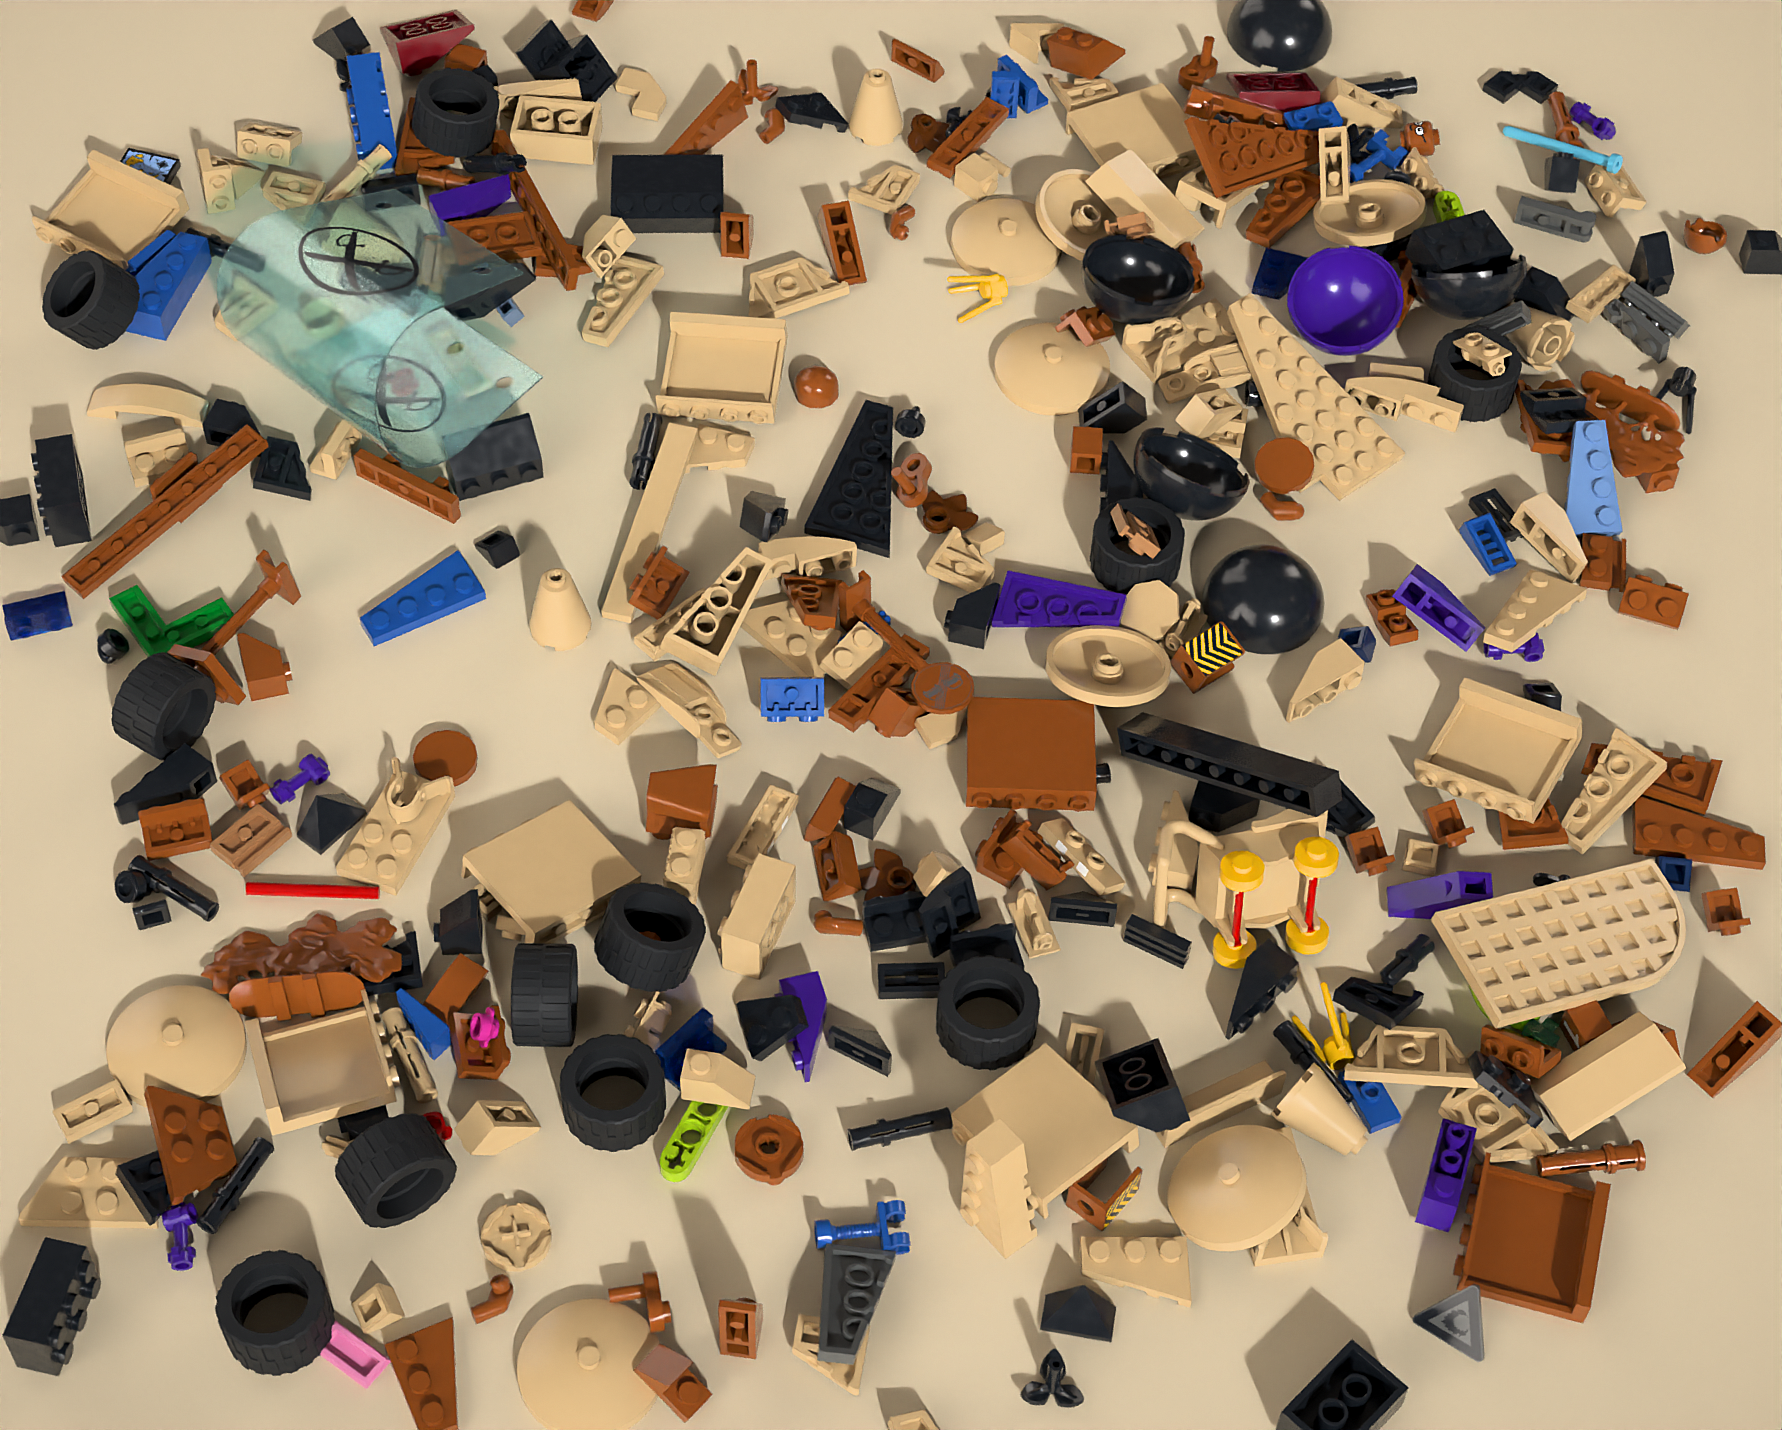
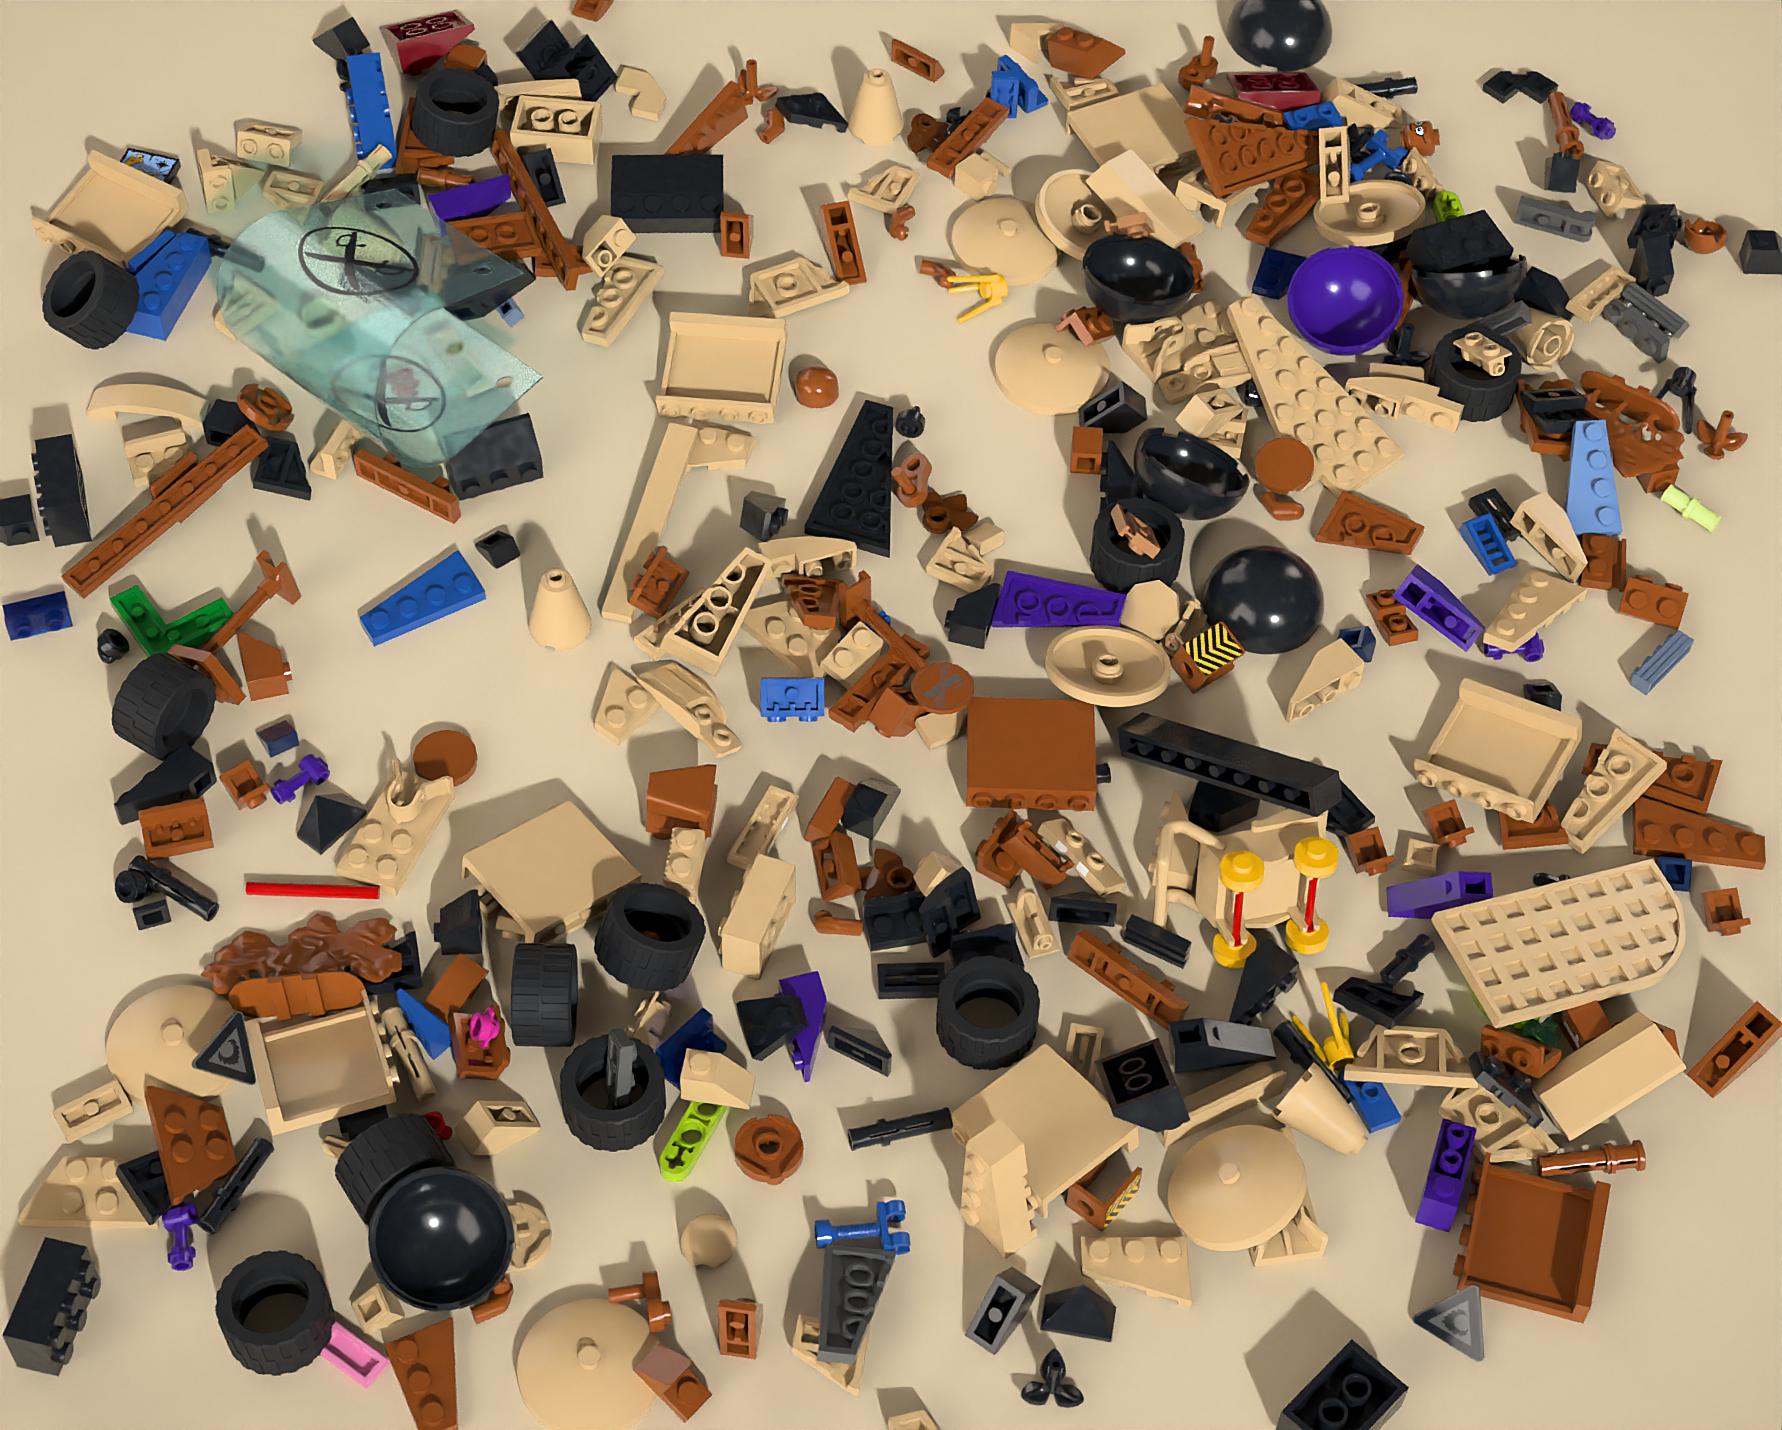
medium nougat plate [210,804,292,877] -> none
black pin [463,152,527,175] -> none
black pin [629,413,663,490] -> none
medium azure bar [1503,126,1623,174] -> none
none -> black piece [192,1011,256,1085]
none -> dark orange tile [237,384,294,431]
none -> dark blue slope [256,720,299,758]
none -> black piece [368,1166,514,1312]
none -> black slope [520,148,566,208]
none -> dark grey hinge [605,1028,637,1110]
none -> tan hair [680,1213,738,1268]
none -> dark orange arm [920,260,956,289]
none -> black slope [965,1267,1041,1355]
none -> dark orange hinge [1067,929,1190,1031]
none -> black slope [1169,1018,1276,1073]
none -> dark orange wing [1316,491,1425,555]
none -> black plant [1382,323,1431,367]
none -> black bracket [1627,204,1682,249]
none -> sand blue piece [1630,630,1694,695]
none -> yellowish green pin [1661,484,1722,532]
none -> dark orange plant [1696,410,1748,460]

